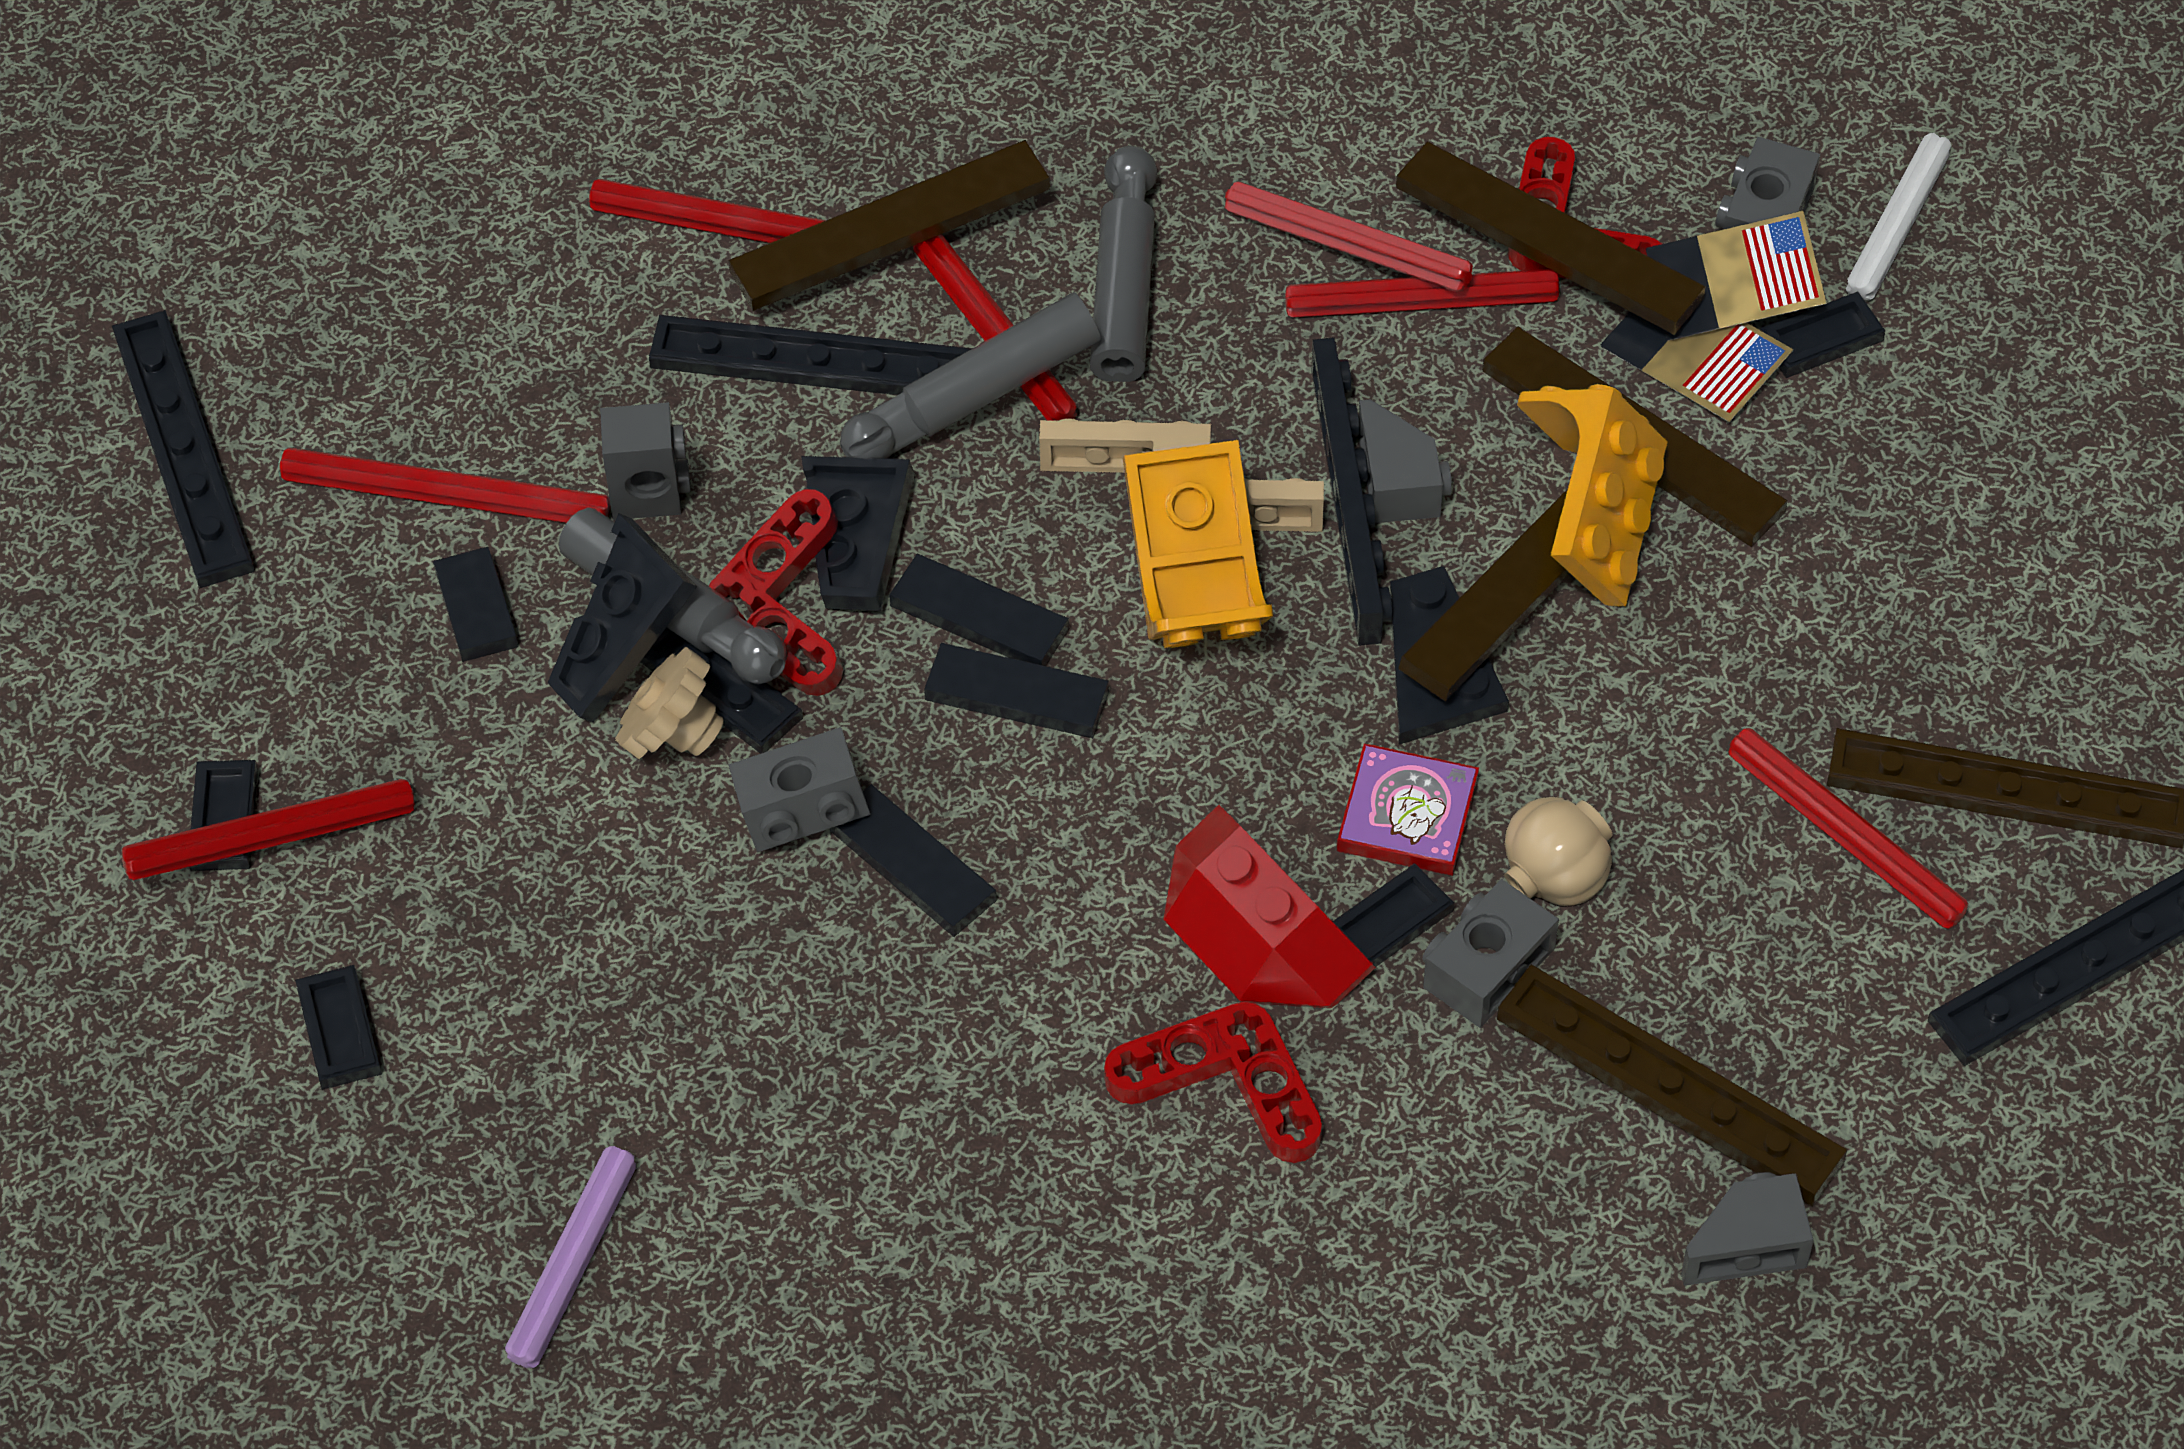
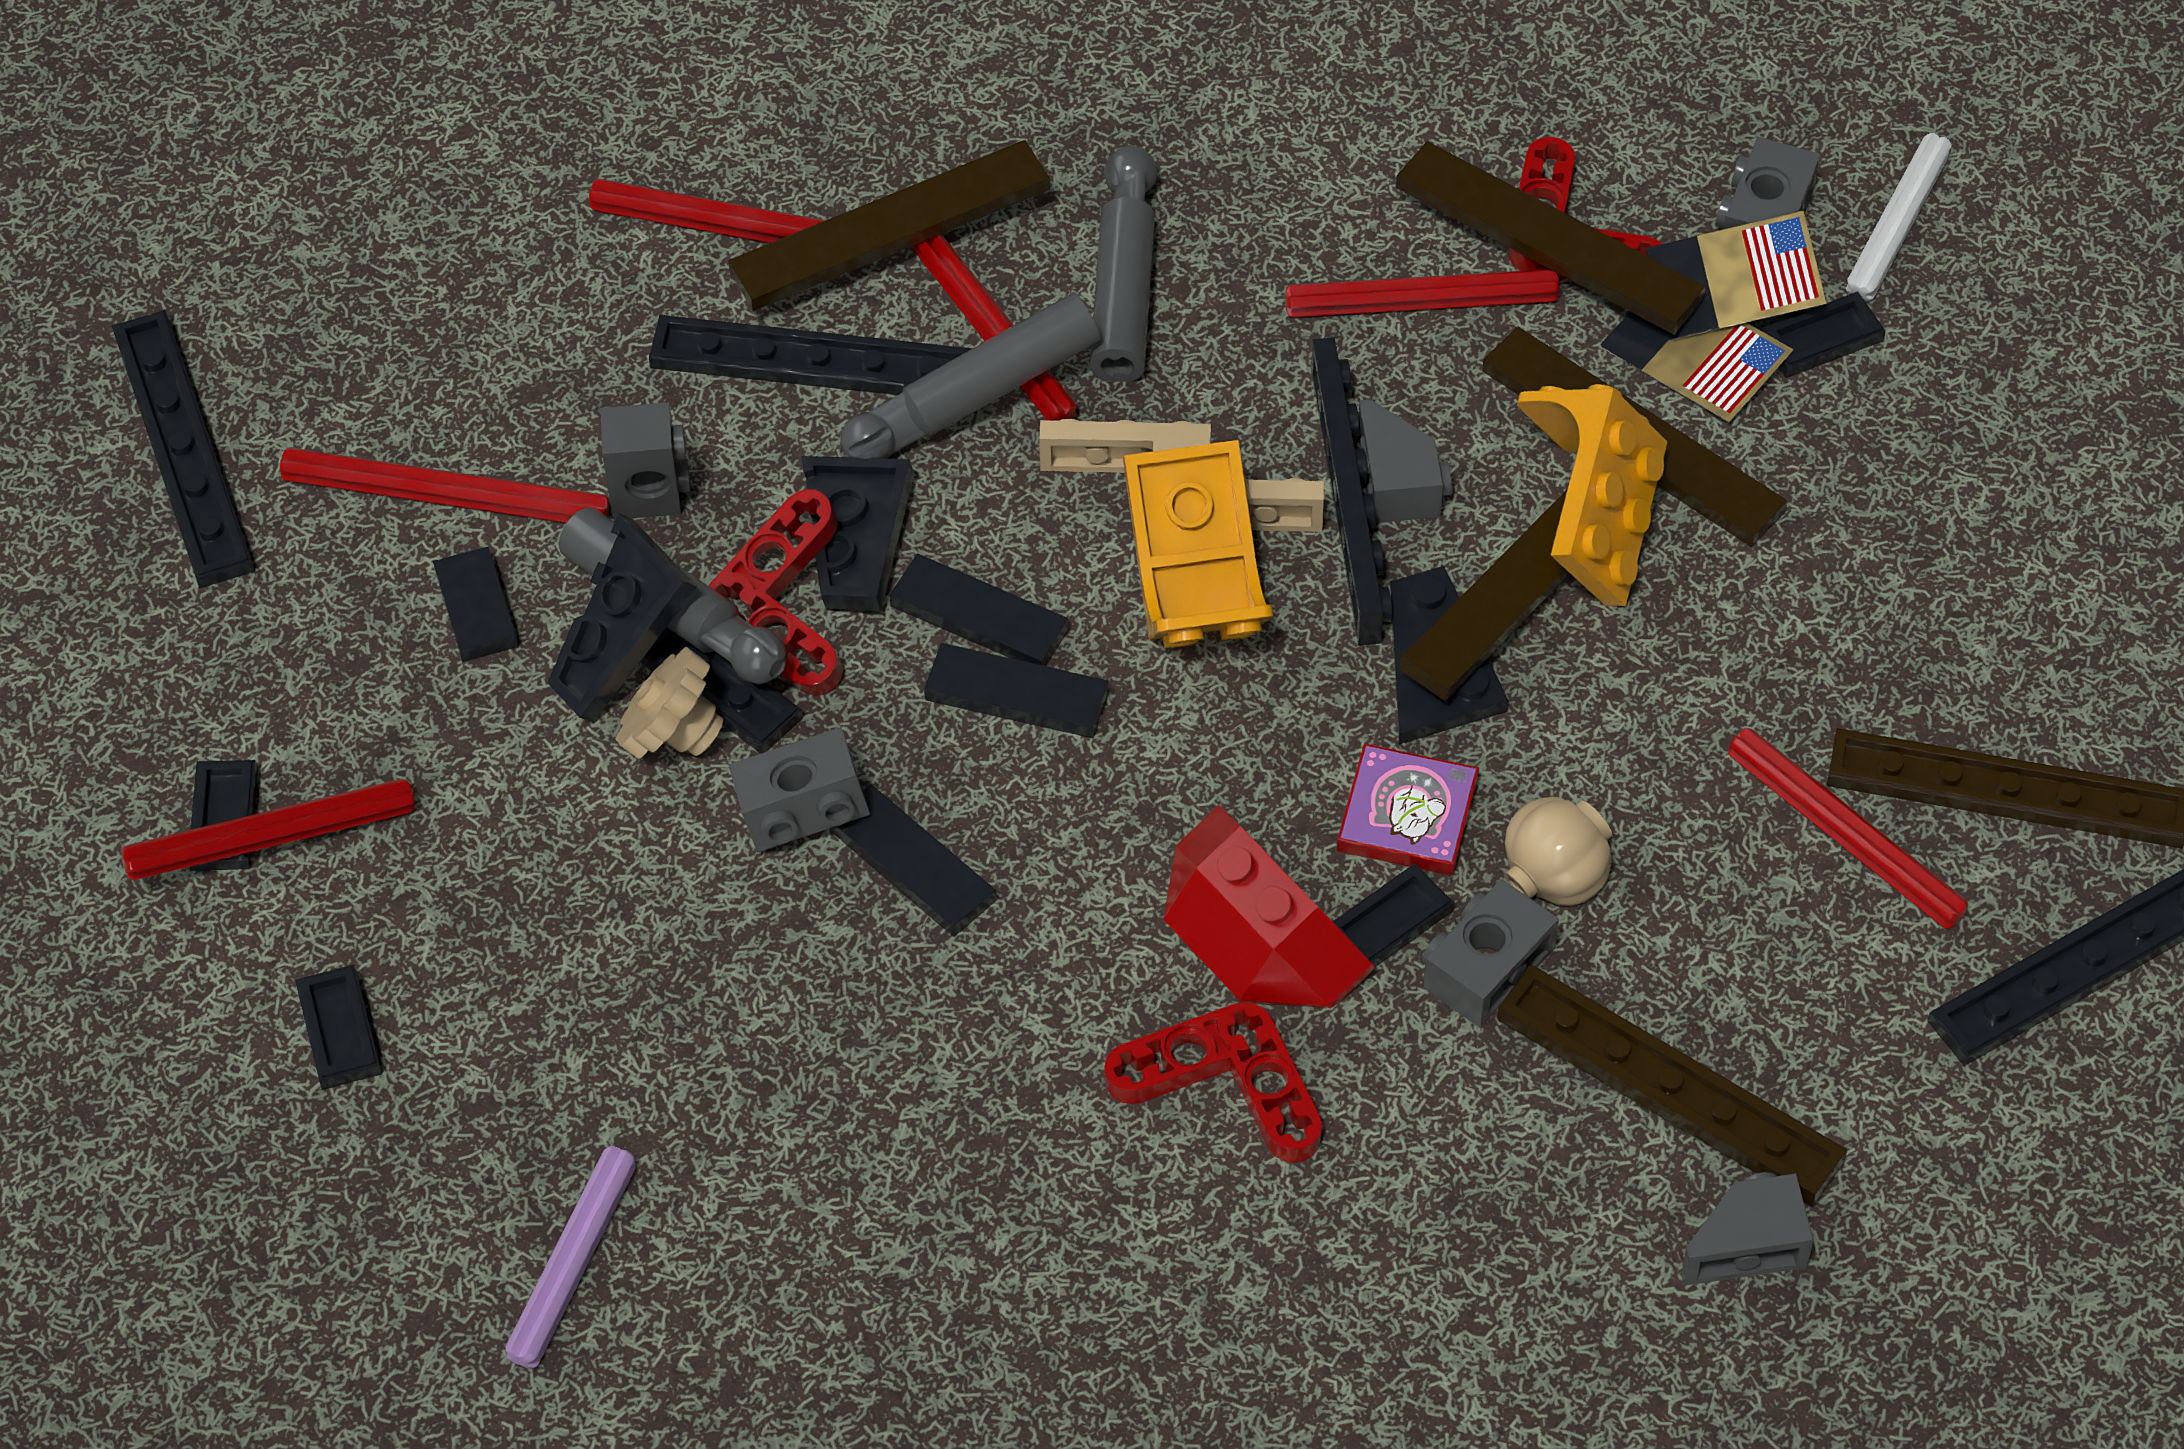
red axle [1225,182,1473,292] -> none

